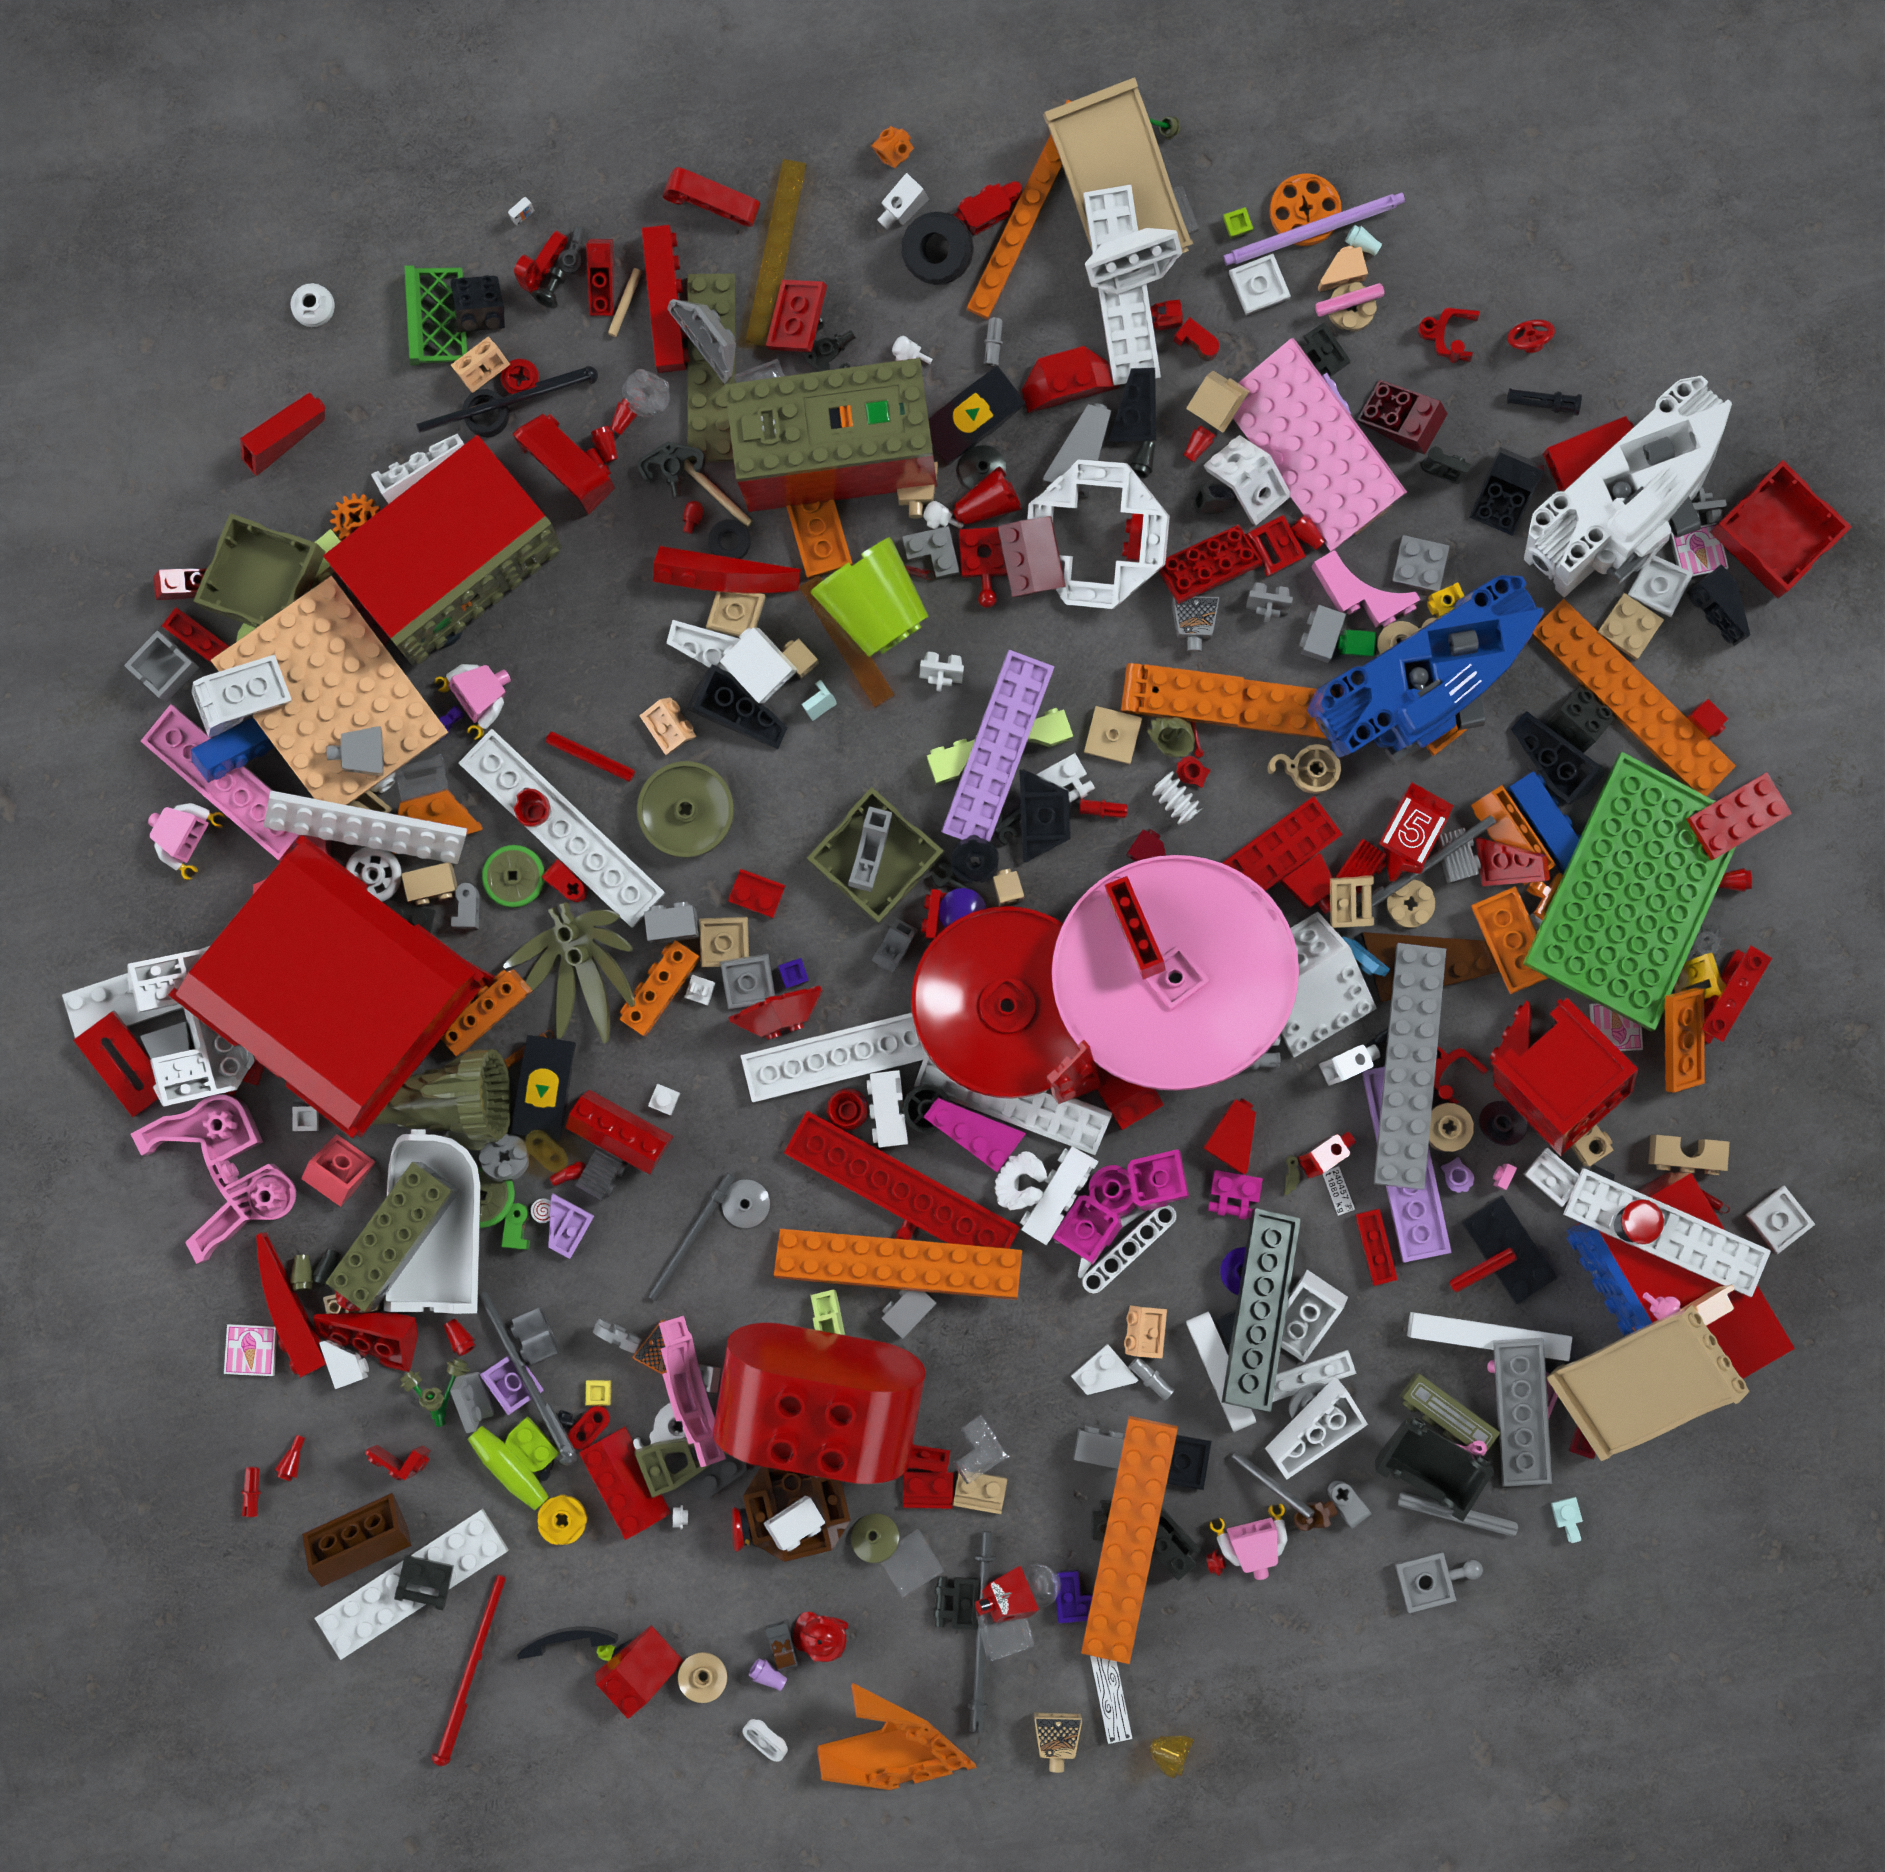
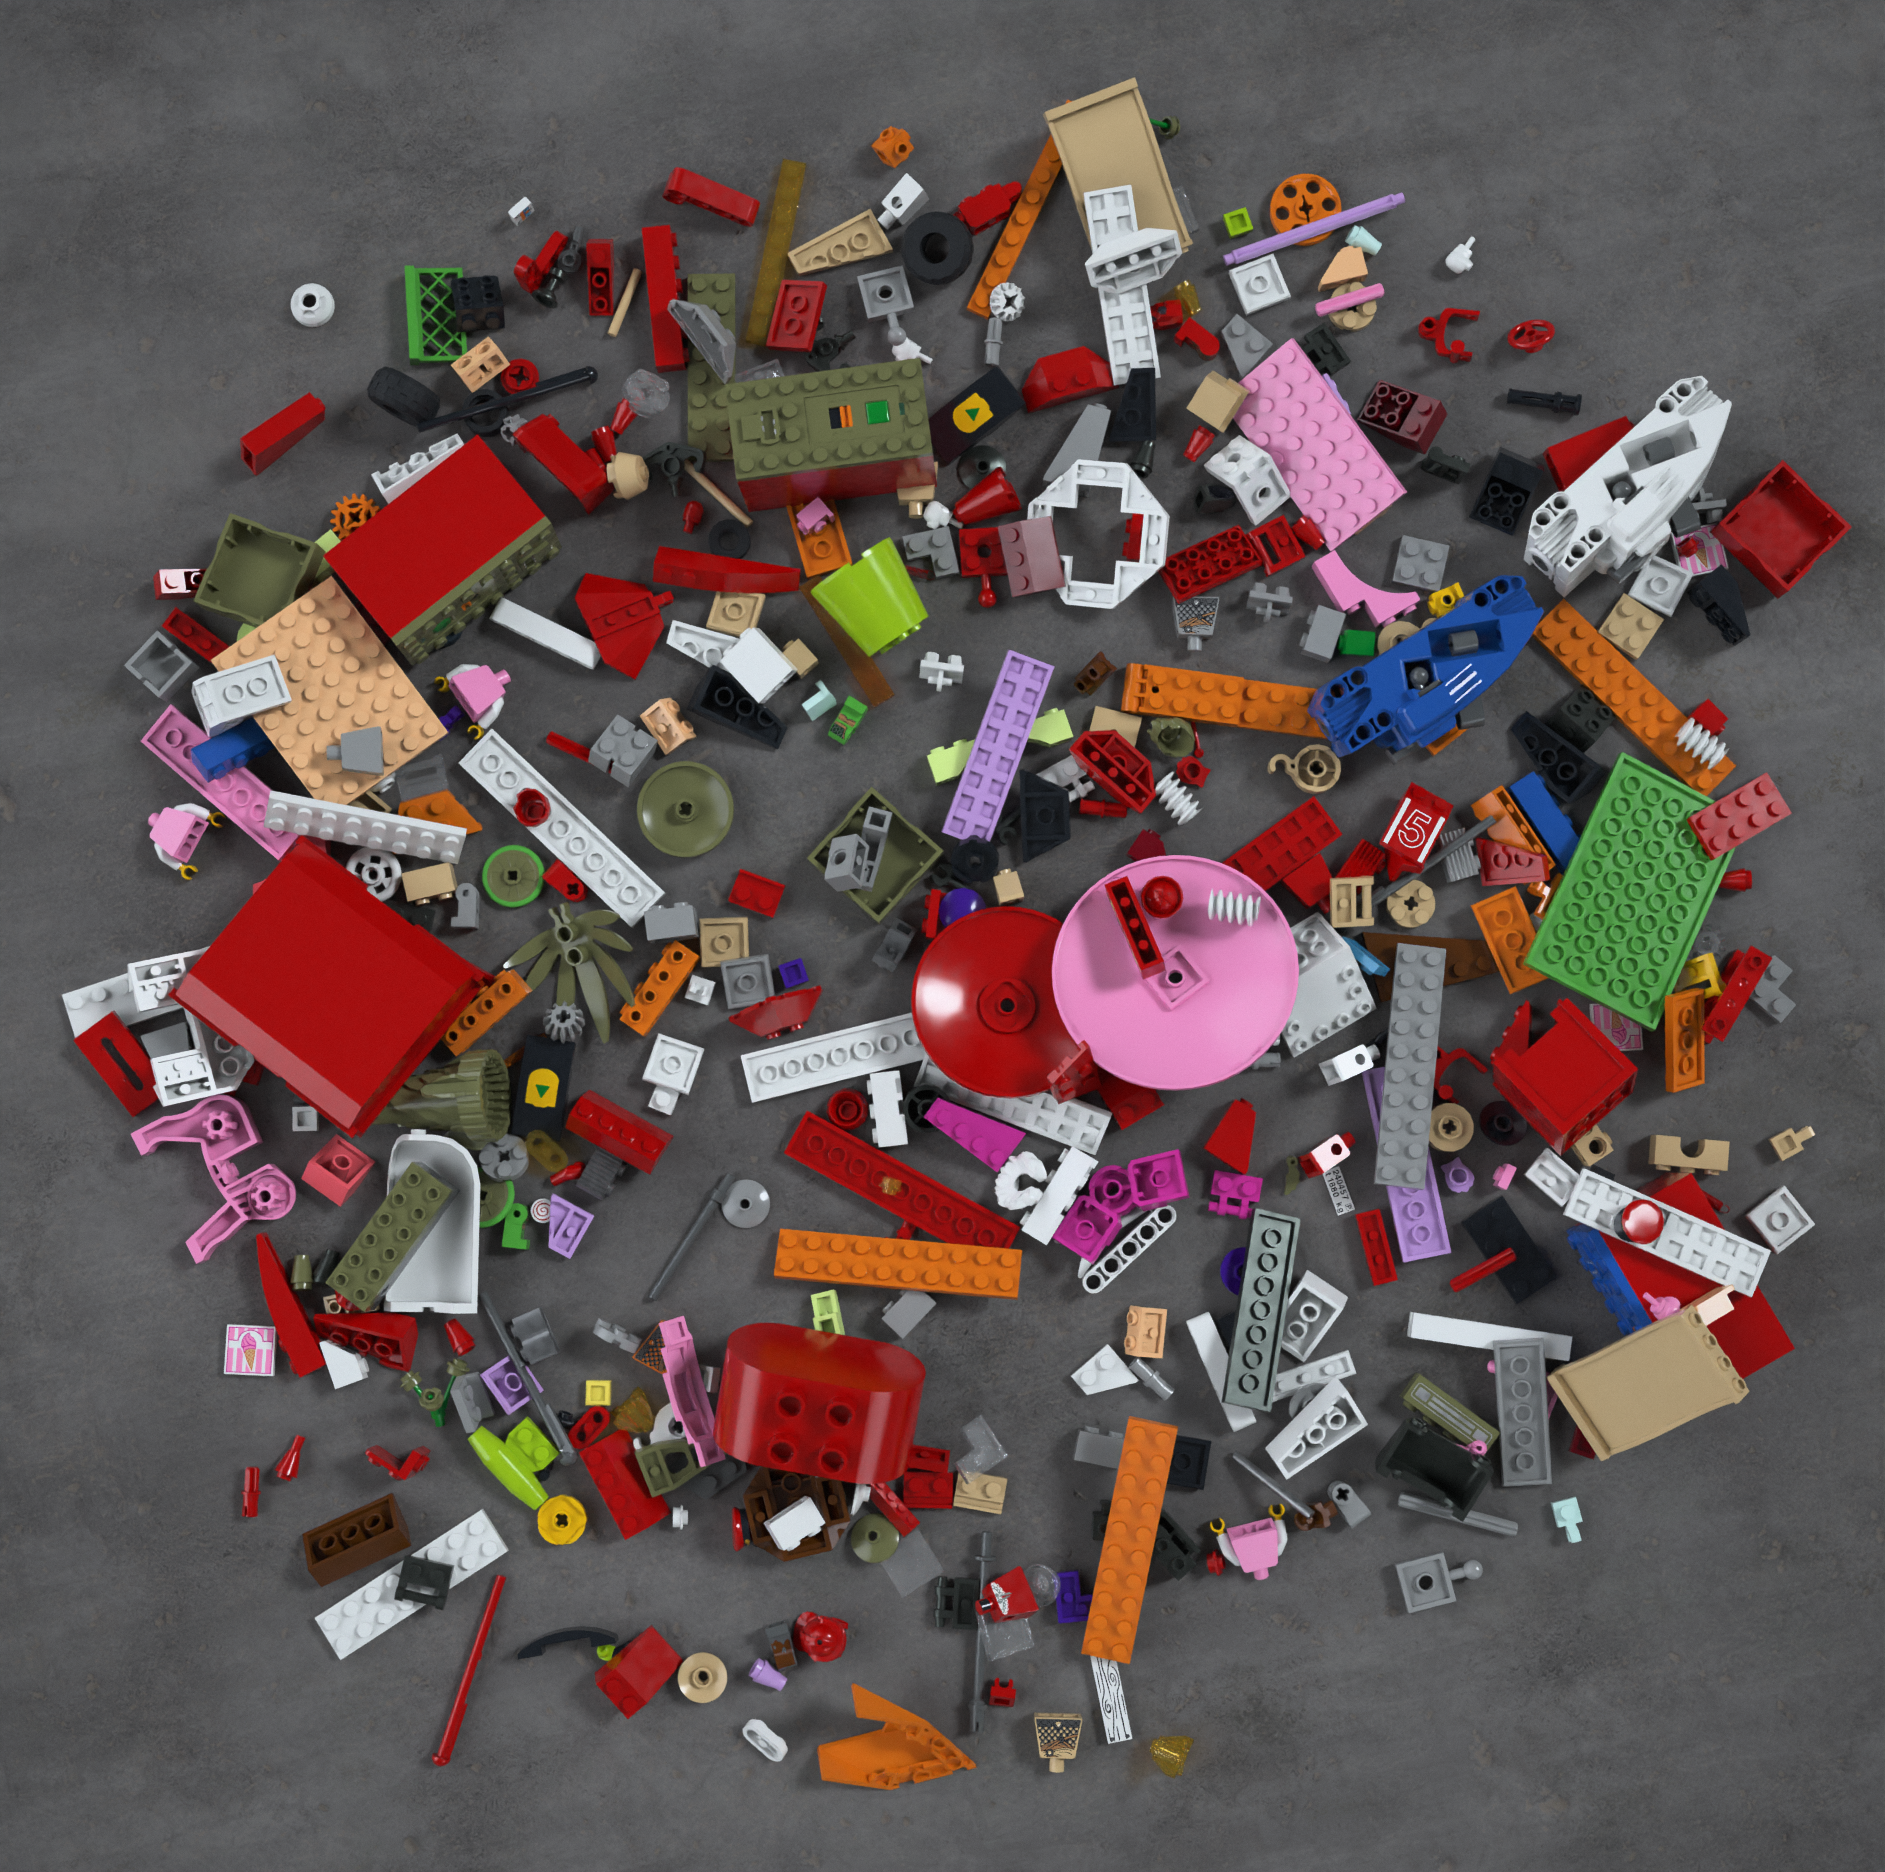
none -> black tyre [367,366,440,427]
none -> white beam [489,597,601,670]
none -> light grey gear [500,414,527,446]
none -> light grey gear [543,1001,585,1044]
none -> red panel [574,573,674,680]
none -> light grey piece [588,714,658,788]
none -> tan cone [607,452,649,500]
none -> clear yellow brick [610,1386,655,1433]
none -> white plate [642,1033,704,1095]
none -> tan wing [787,209,893,276]
none -> bright pink brick [796,497,835,535]
none -> light grey brick [824,834,869,892]
none -> bright green leg [828,696,868,745]
none -> white dish [850,1483,871,1517]
none -> light grey plate [857,265,915,346]
none -> red piece [868,1482,920,1537]
none -> clear yellow plate [879,1177,902,1195]
none -> red tile [989,1678,1016,1707]
none -> white gear [990,283,1025,321]
none -> red wedge [1069,730,1156,814]
none -> reddish brown hips [1074,651,1117,696]
none -> red hat [1141,876,1184,919]
none -> clear yellow cone [1173,279,1202,317]
none -> white piece [1208,889,1261,926]
none -> light grey wing [1221,314,1273,379]
none -> white piece [1446,237,1475,274]
none -> white piece [1674,718,1729,770]
none -> red plate [1676,536,1699,558]
none -> light grey plate [1749,955,1796,1023]
none -> tan plate [1768,1126,1815,1161]

